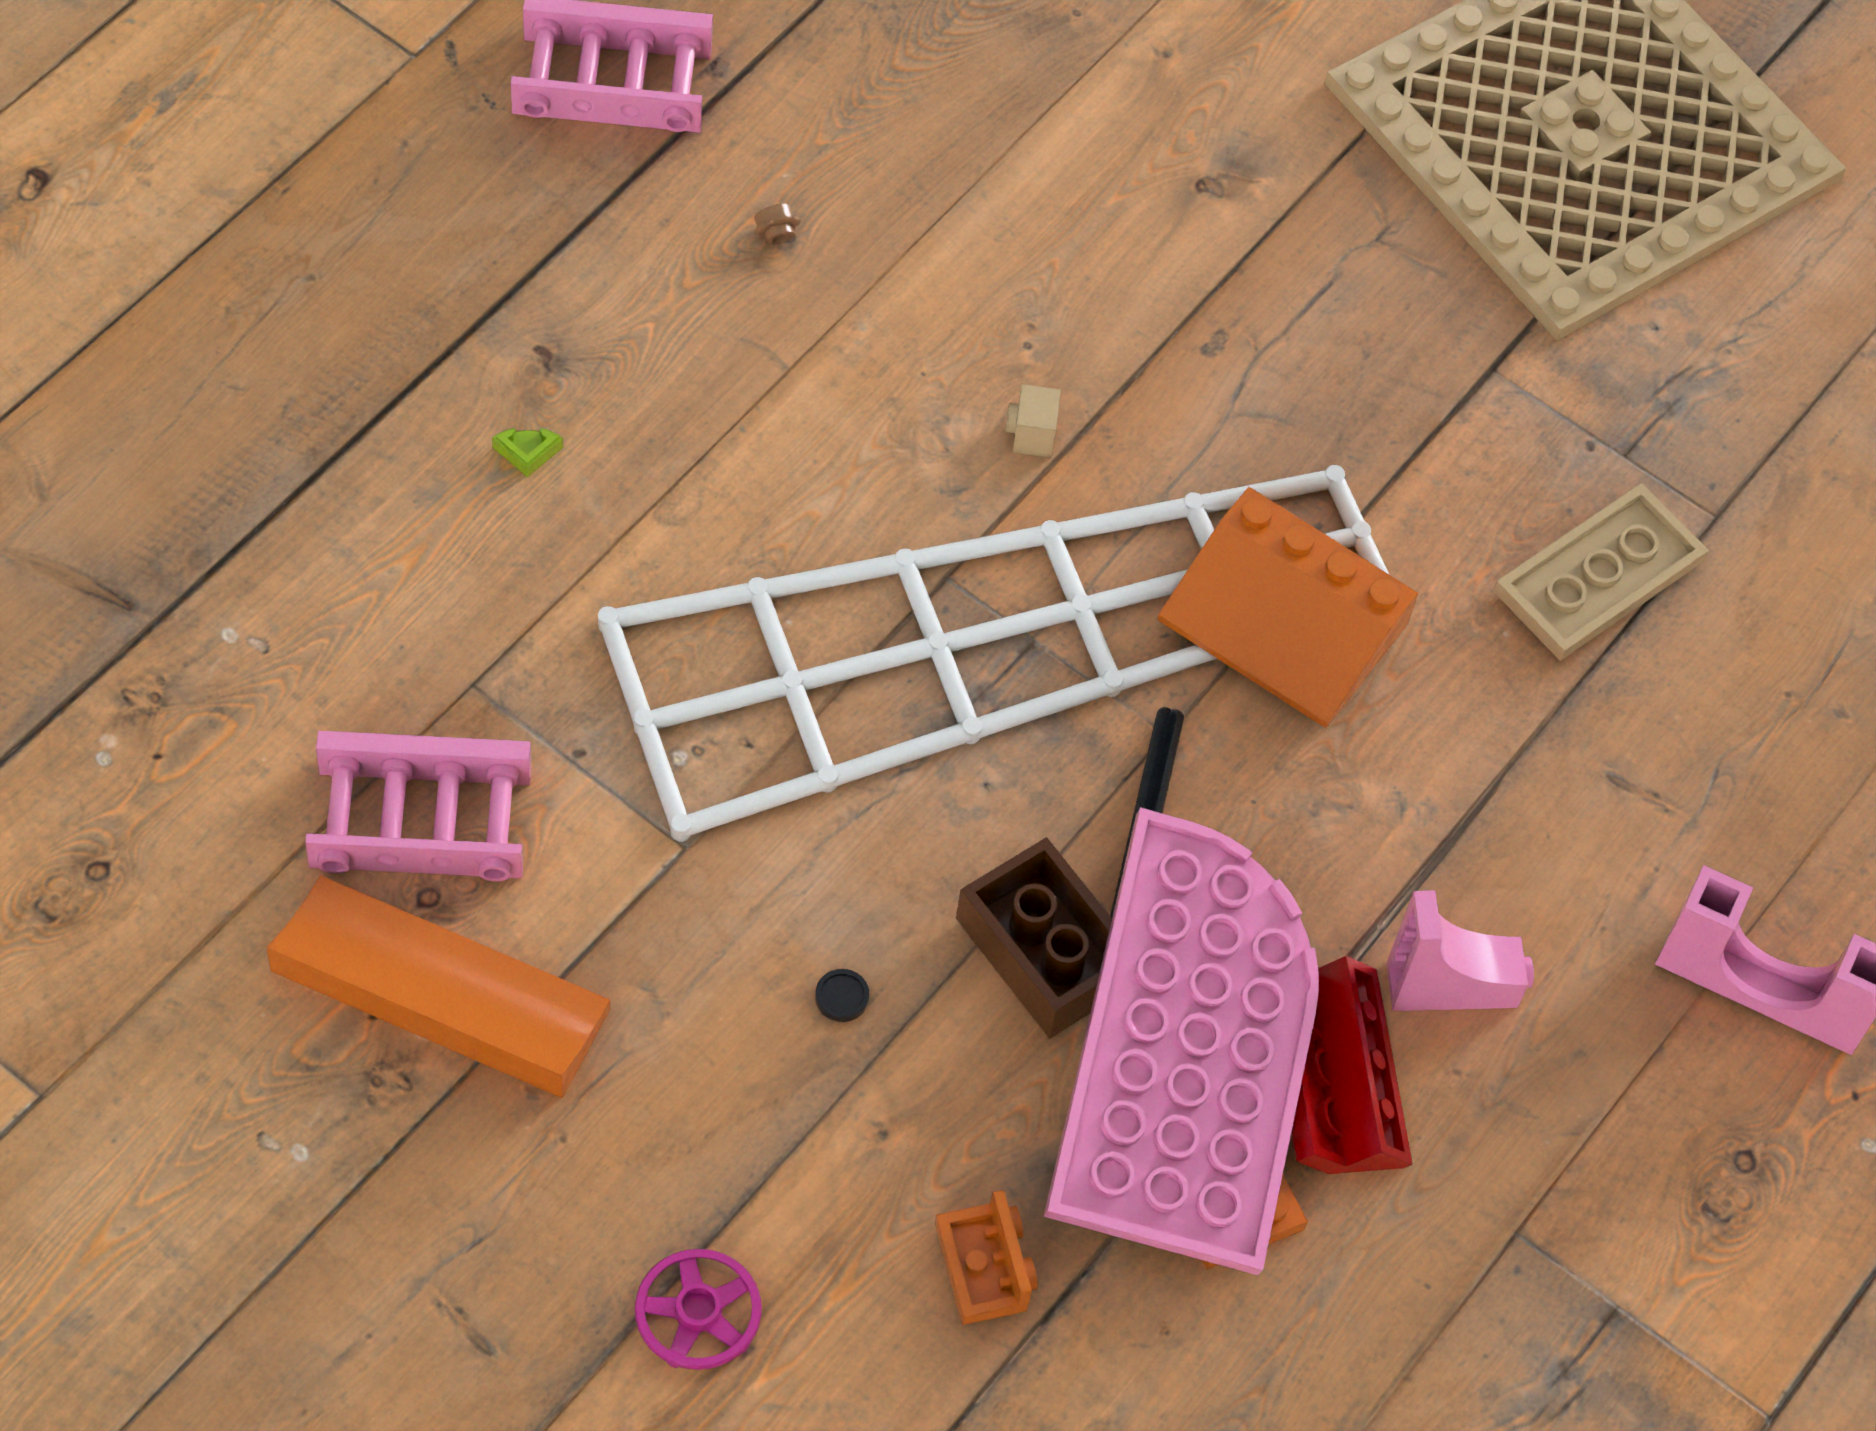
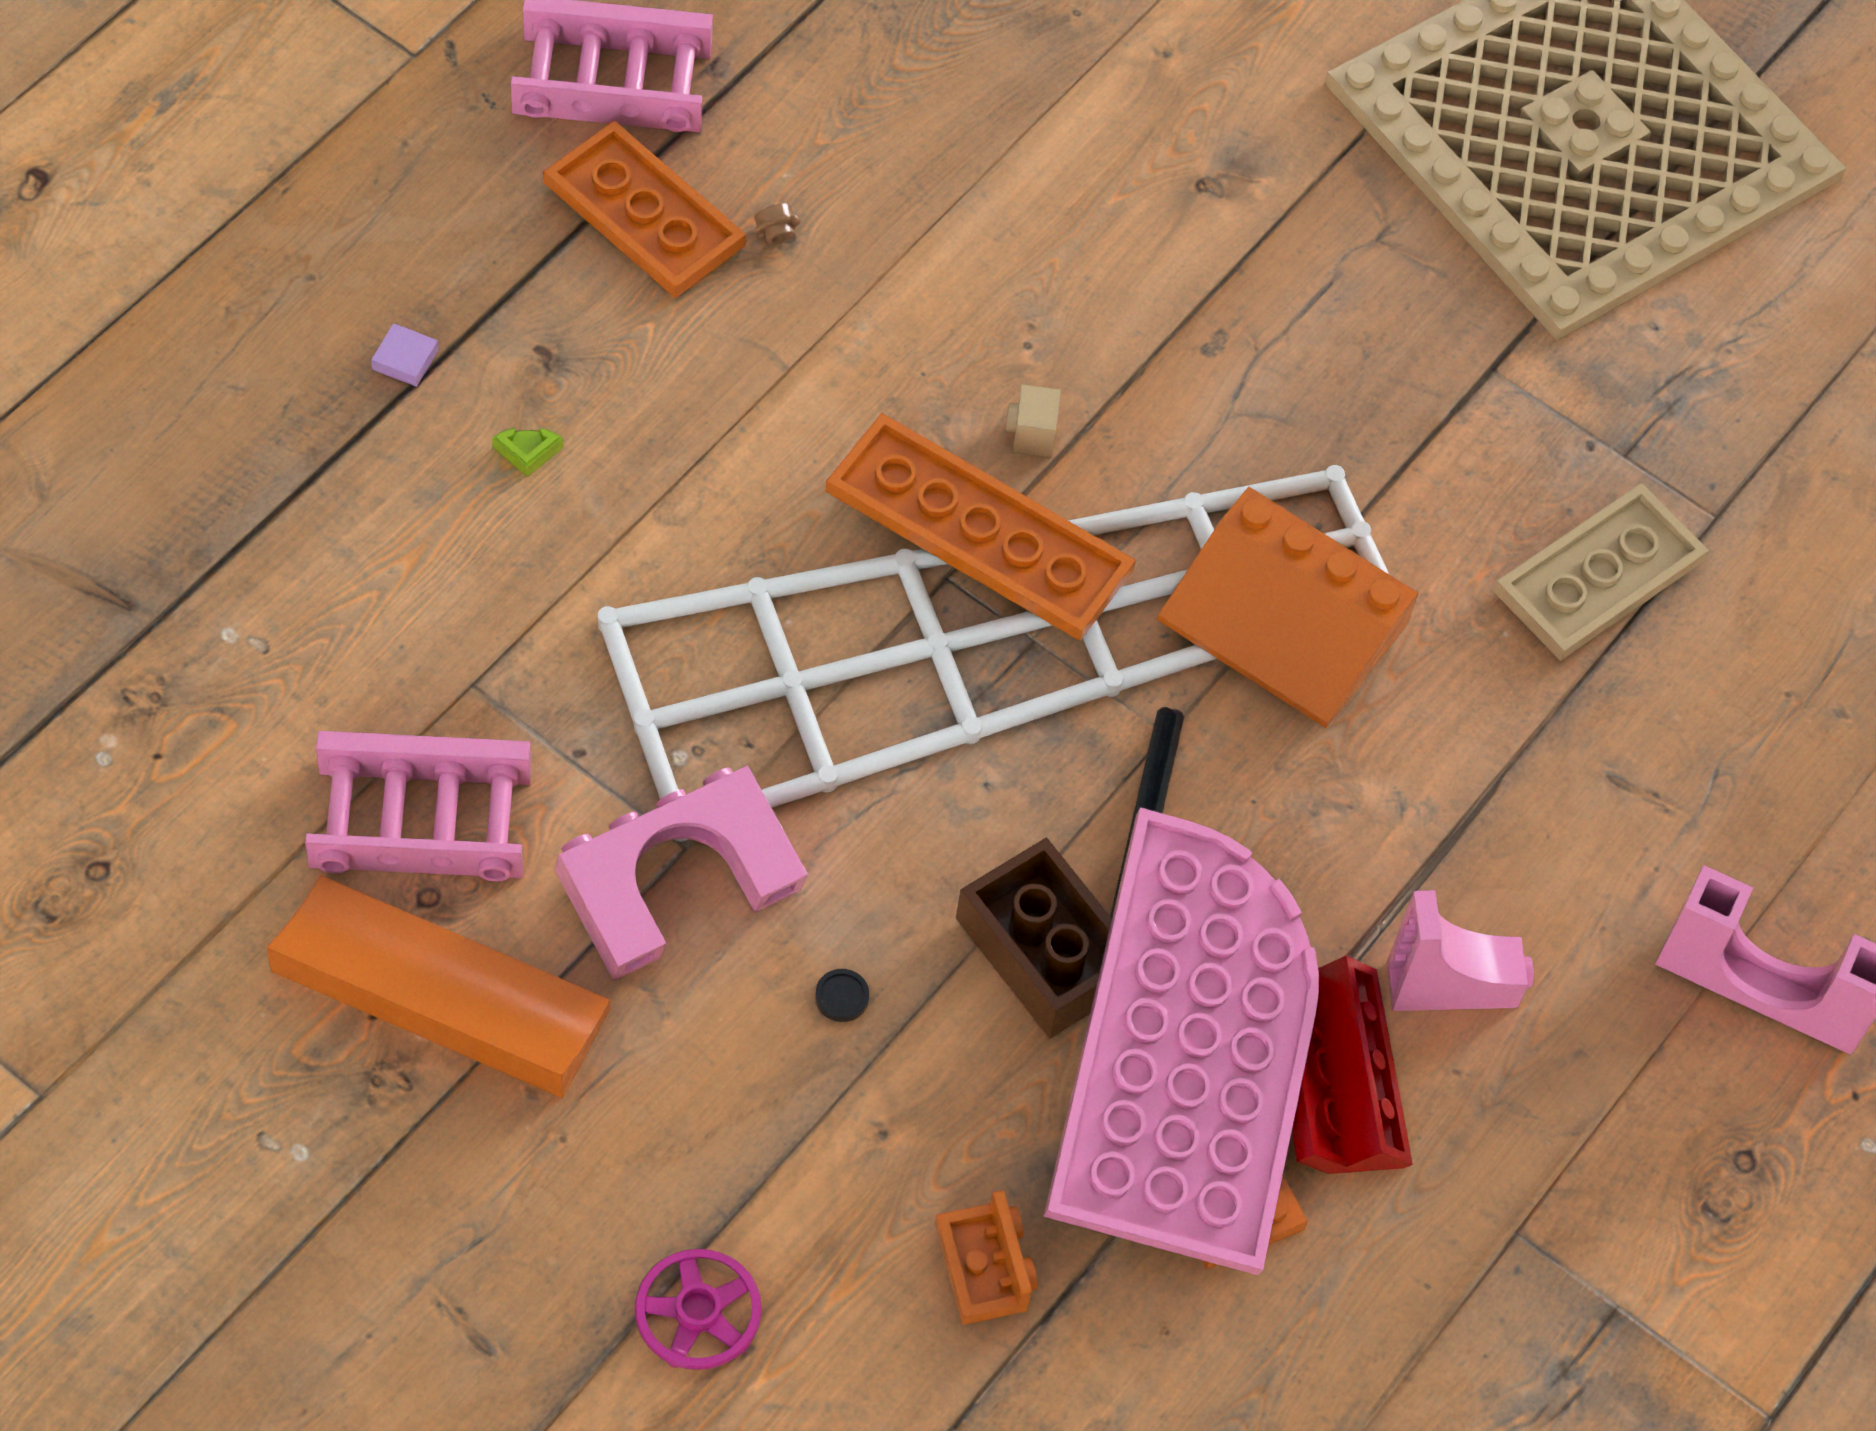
none -> lavender tile [371,323,439,387]
none -> orange plate [543,120,746,299]
none -> bright pink arch [555,765,808,981]
none -> orange plate [825,413,1136,641]

